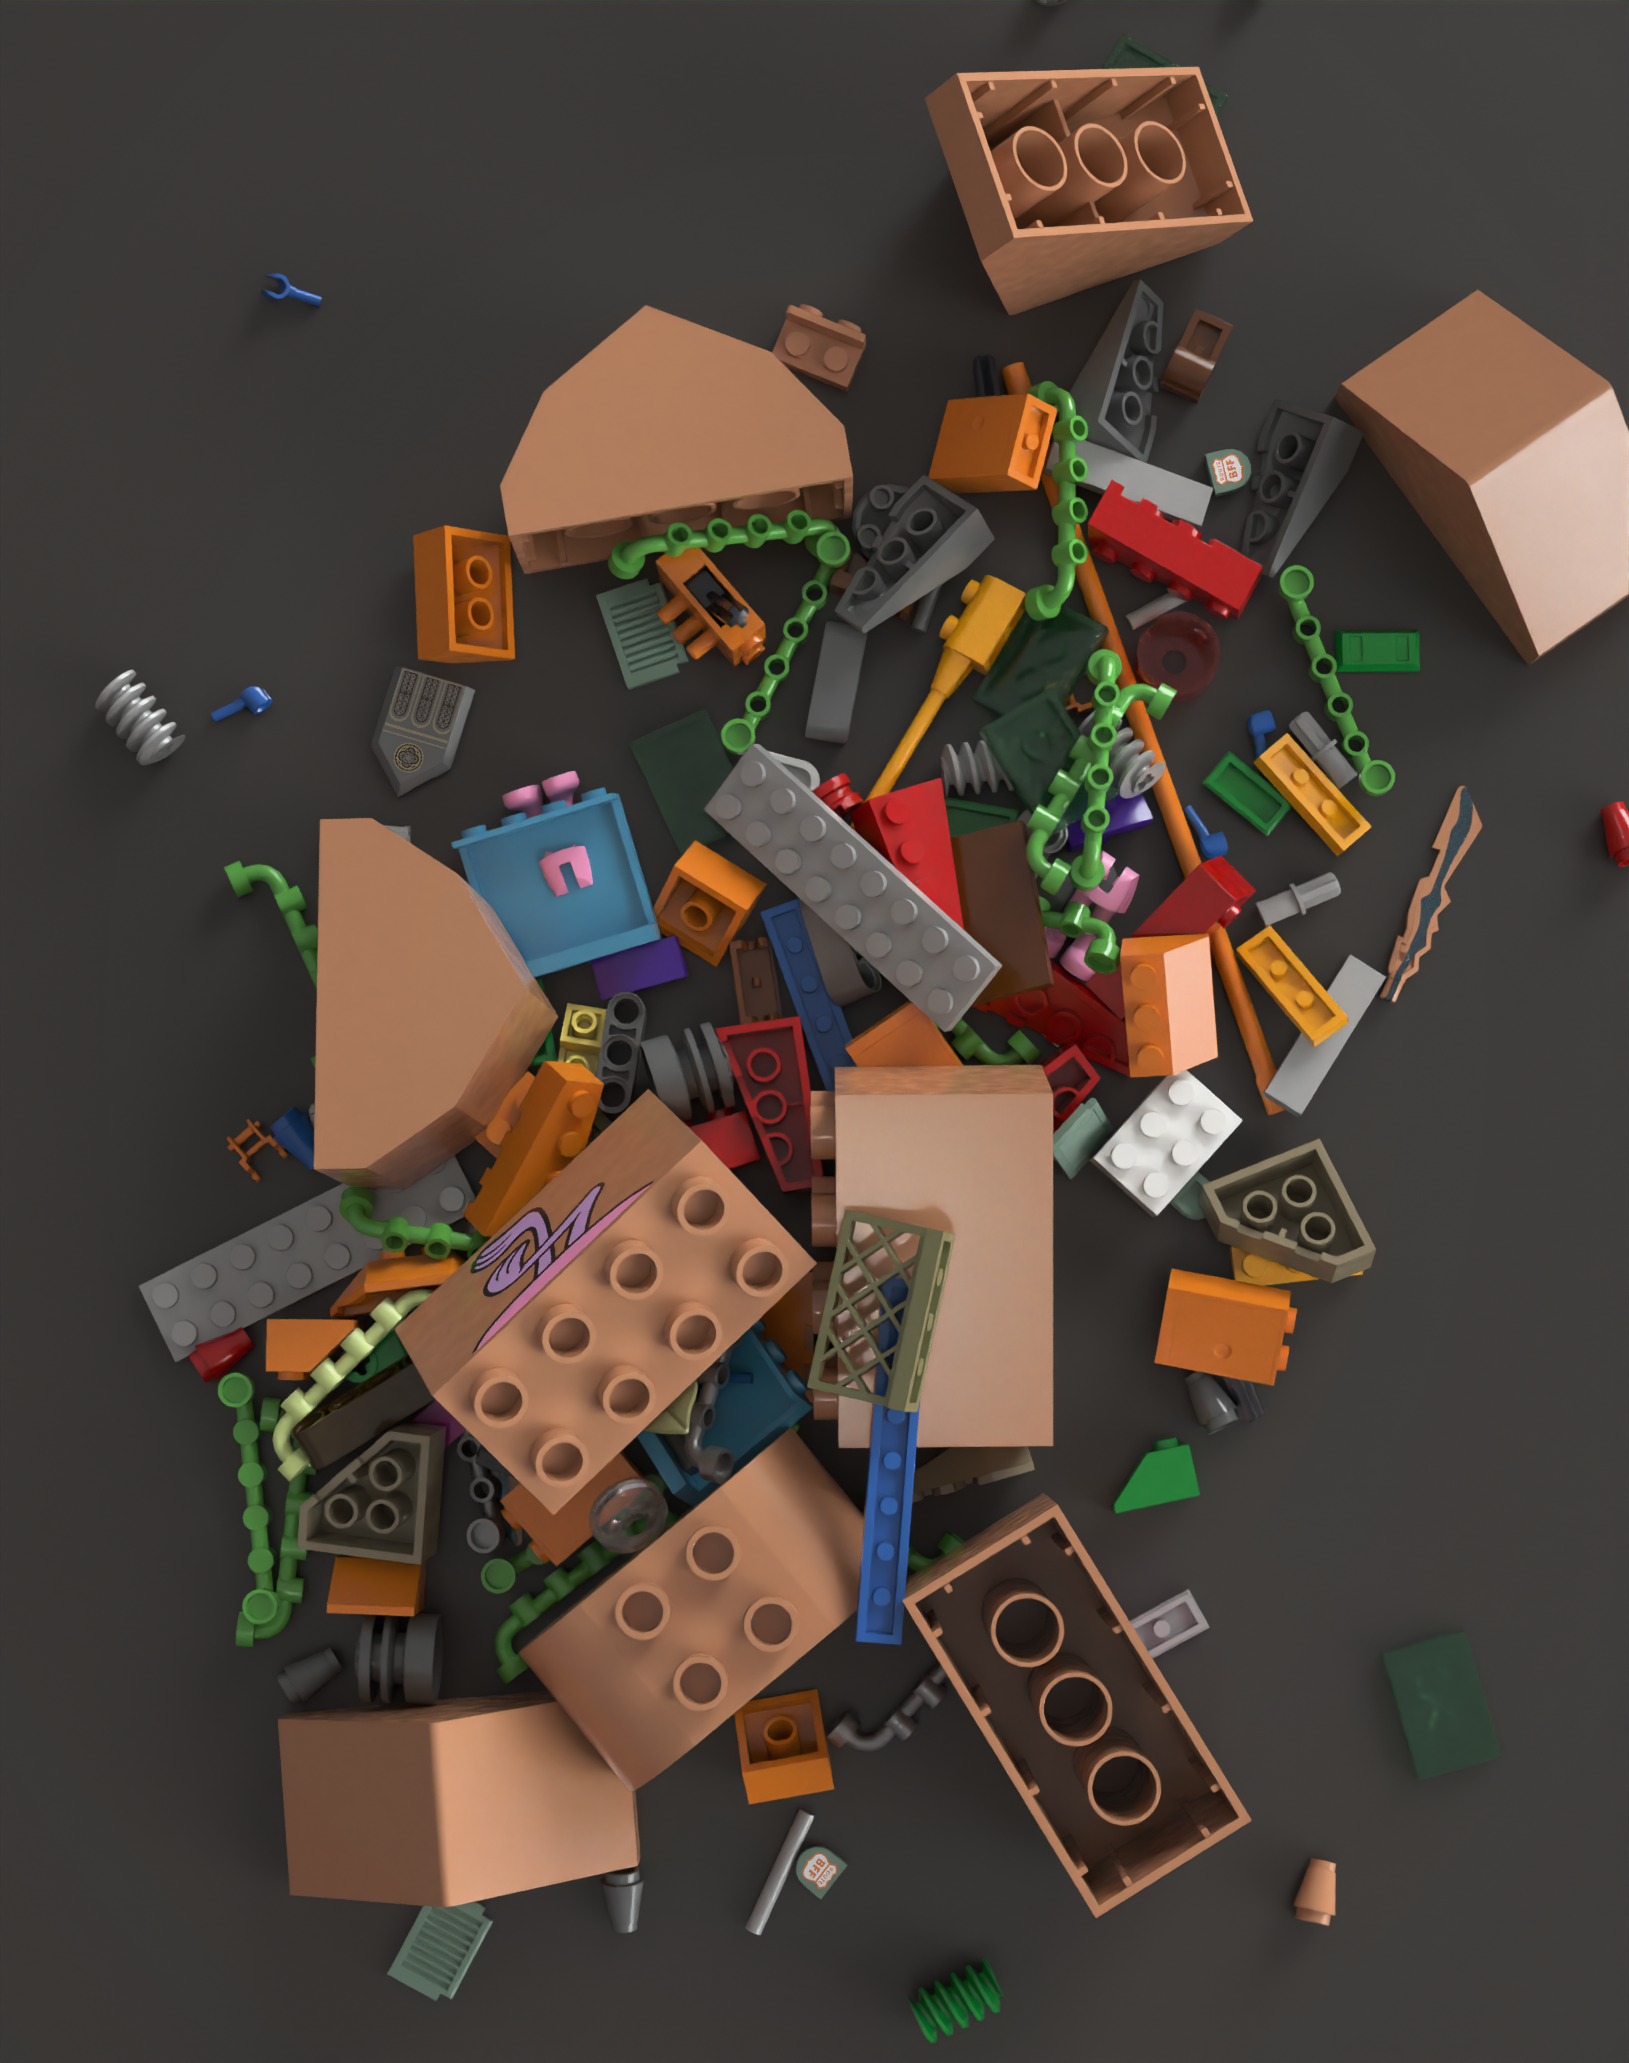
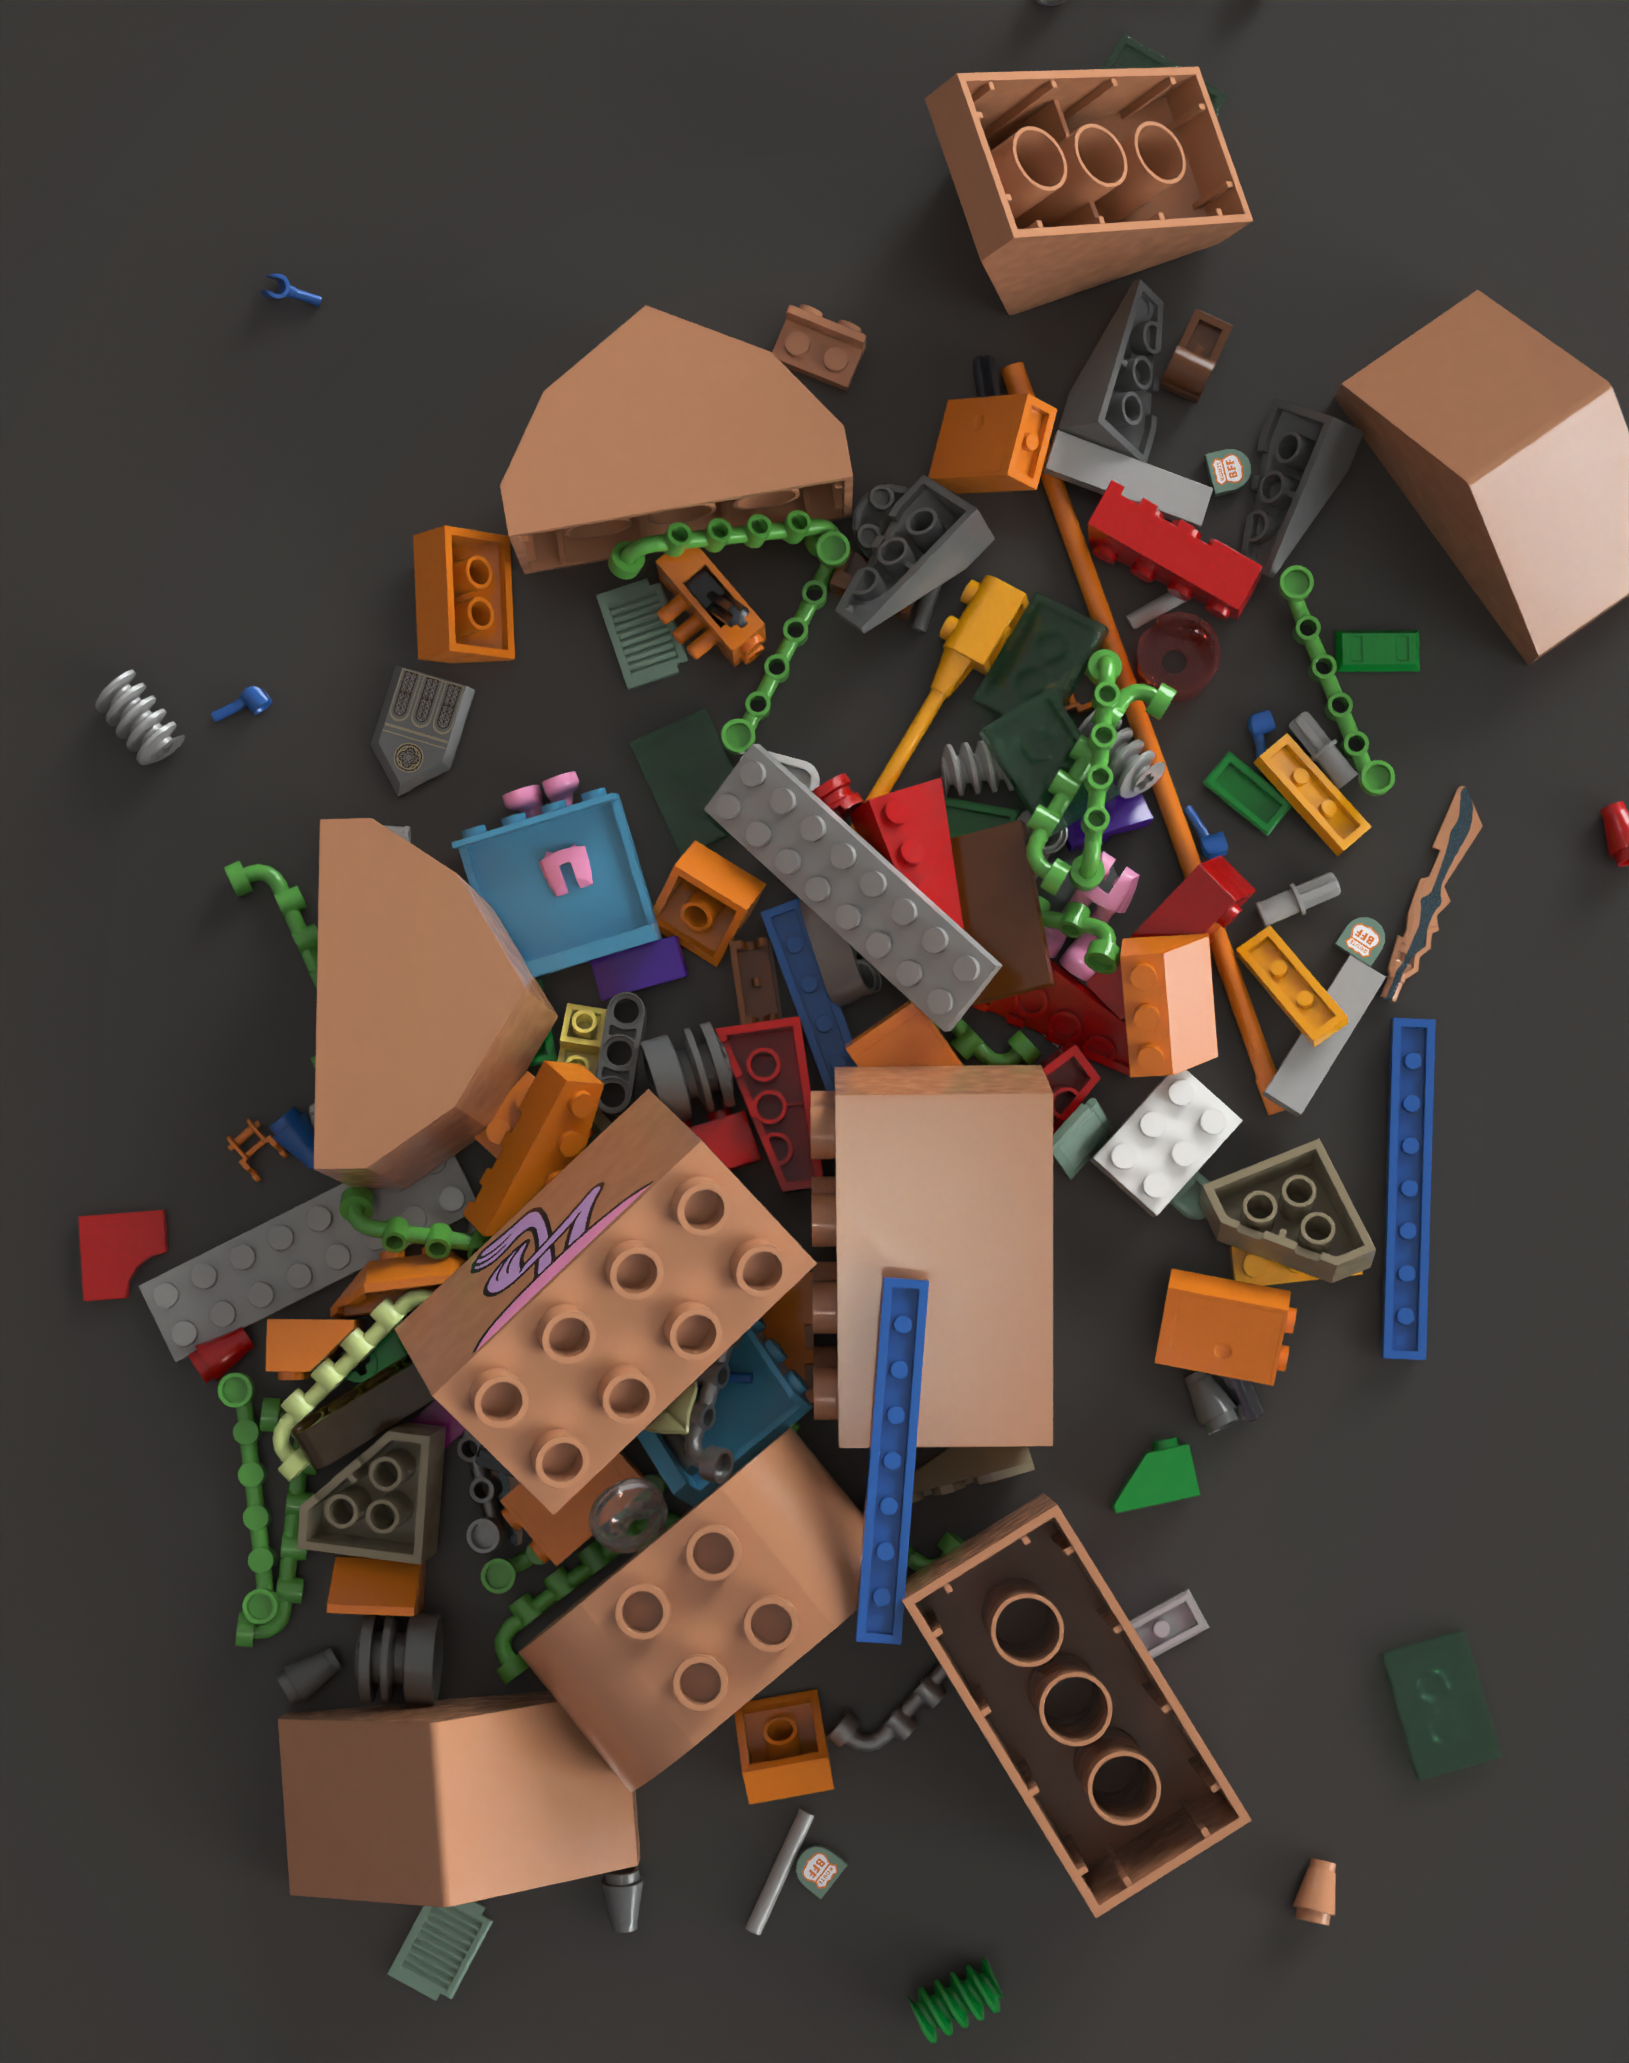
dark grey beam [805,619,868,745] -> none
olive fence [807,1210,956,1412] -> none
bright green bar [1025,381,1088,621] -> none
none -> red tile [78,1210,168,1301]
none -> tile [1333,917,1385,967]
none -> blue plate [1381,1018,1436,1360]

